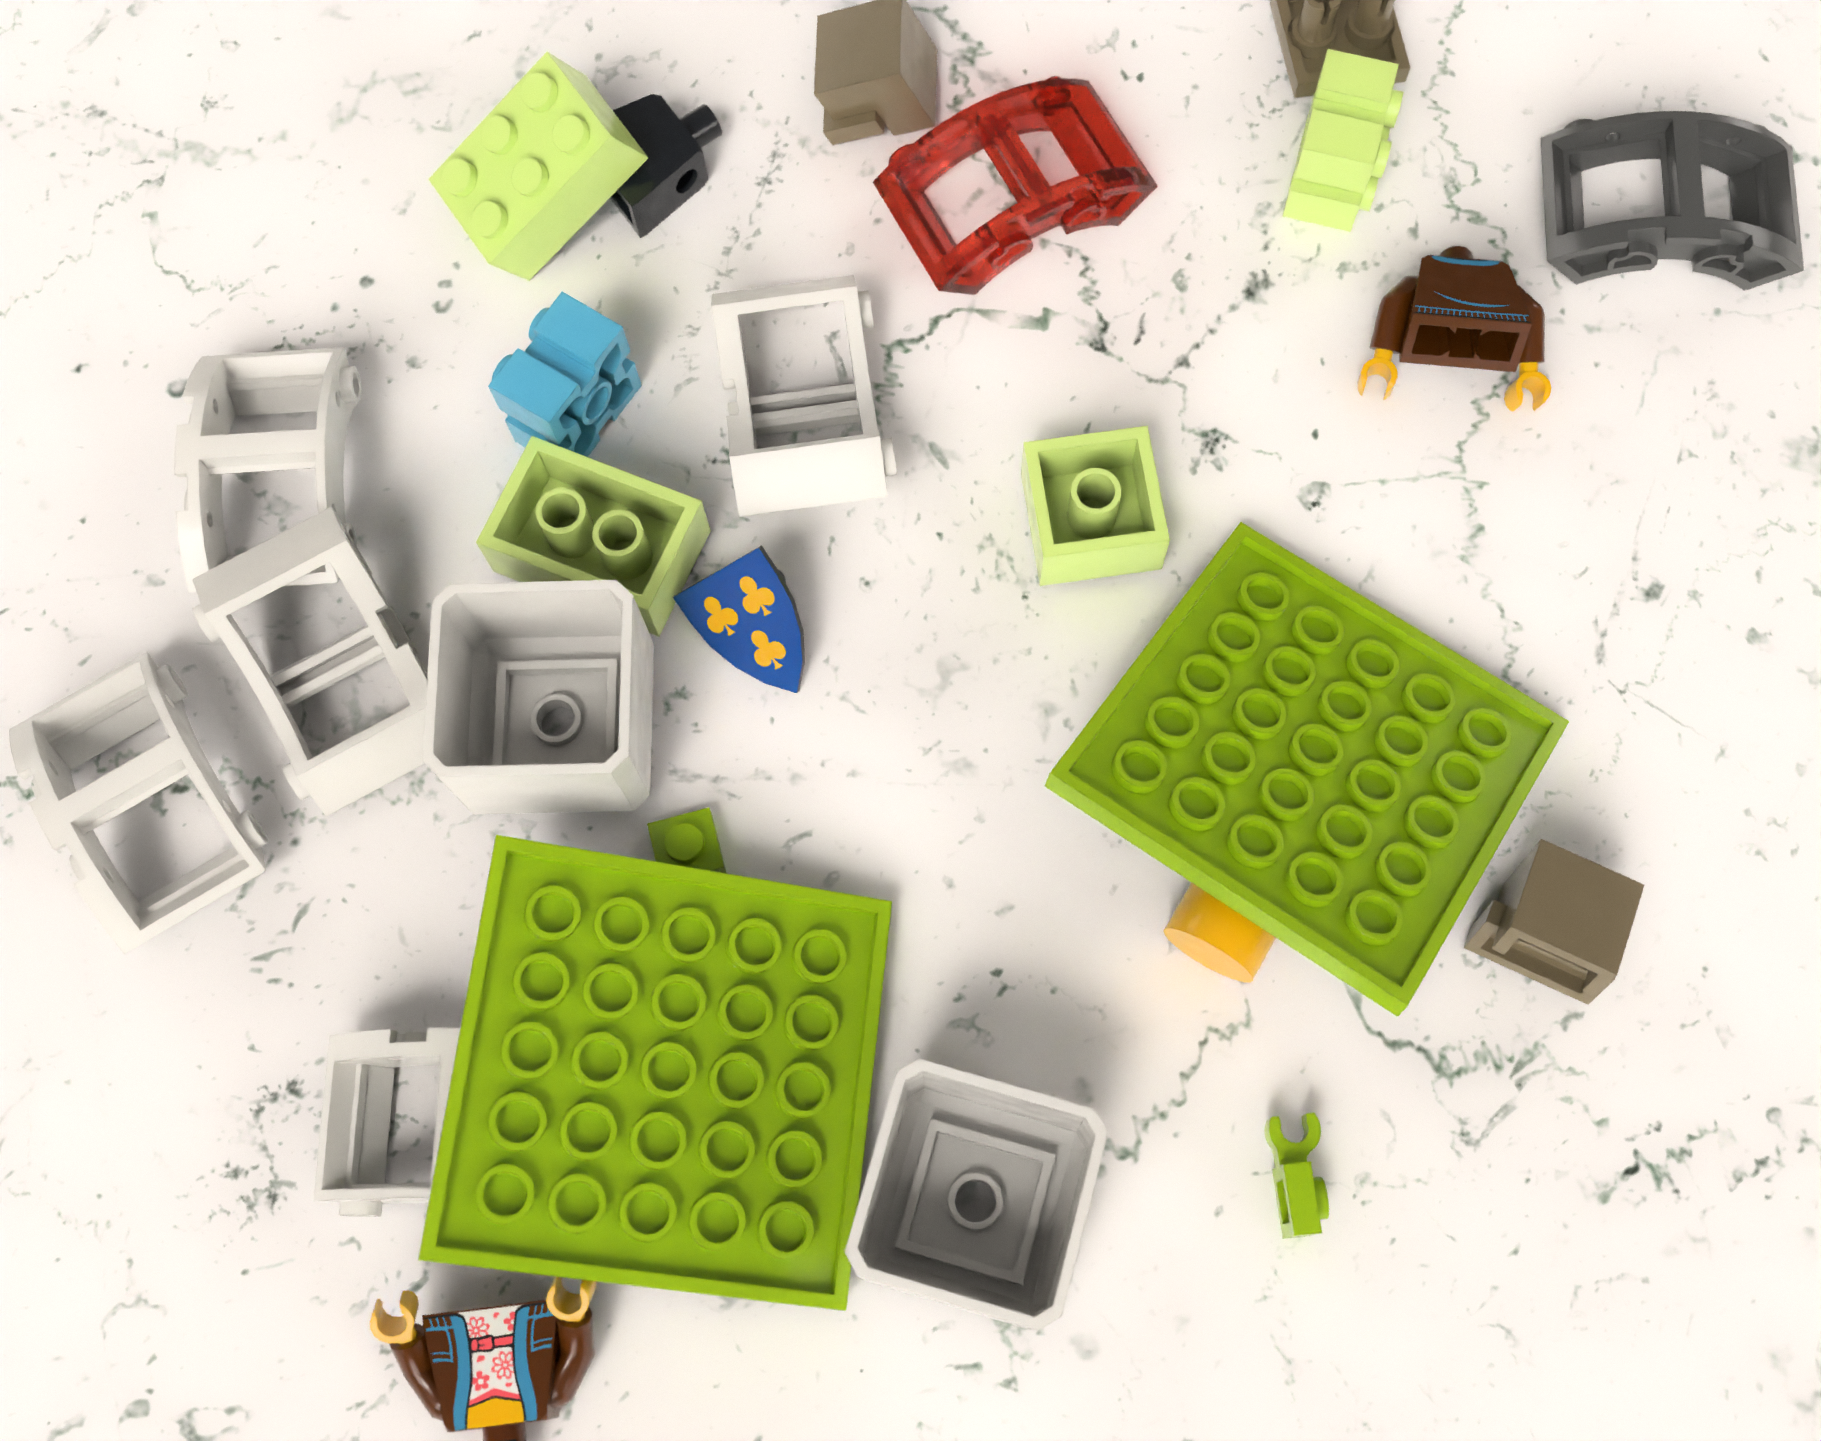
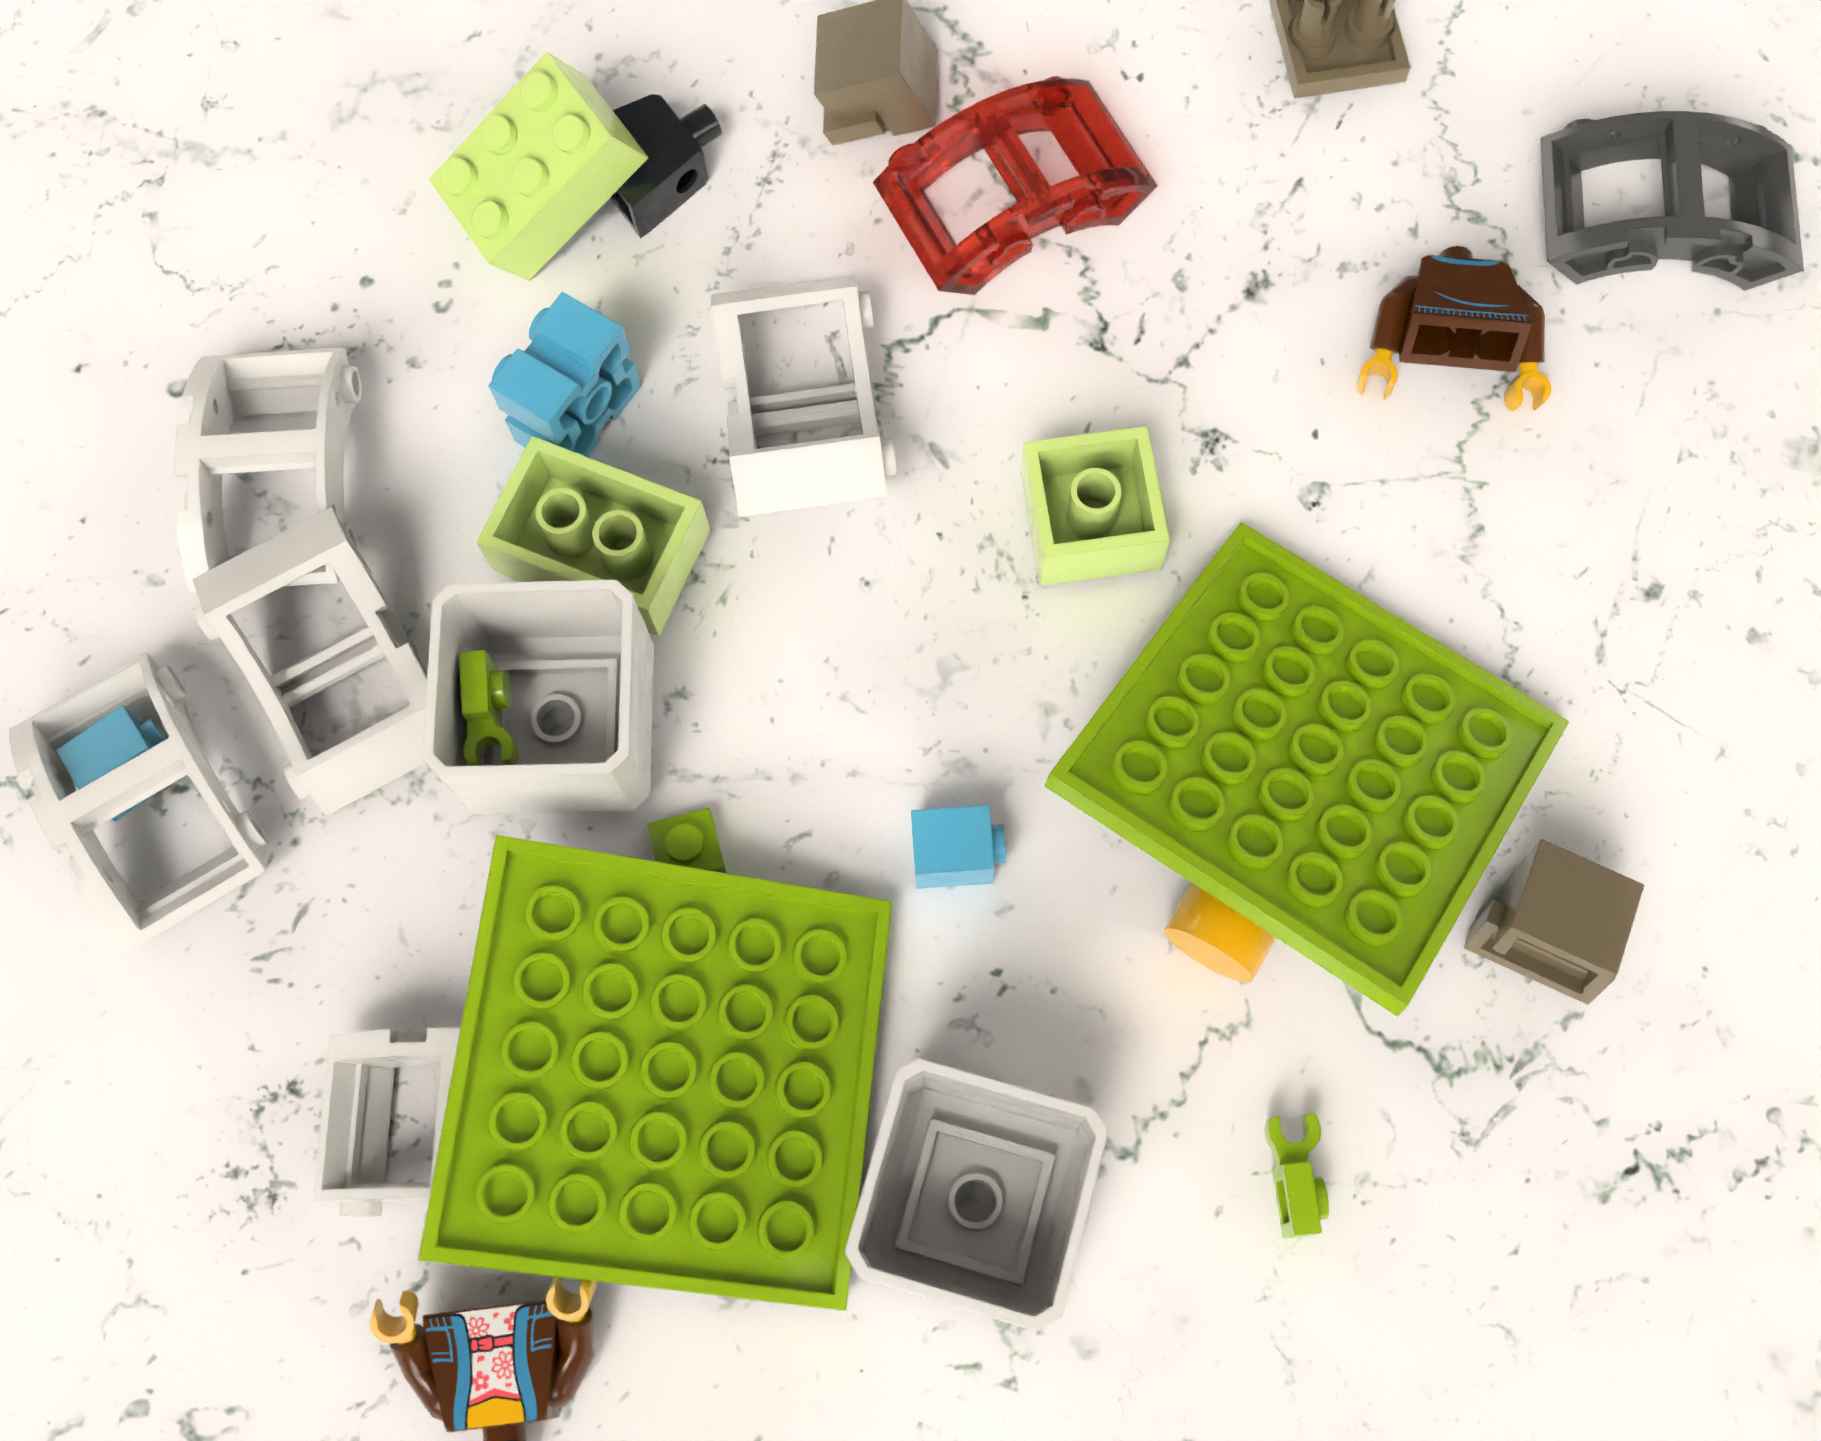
blue shield [673,545,805,693] -> none
yellowish green brick [1282,49,1403,232] -> none
none -> medium azure brick [56,705,169,821]
none -> lime plate [459,650,519,766]
none -> medium azure brick [911,805,1006,889]

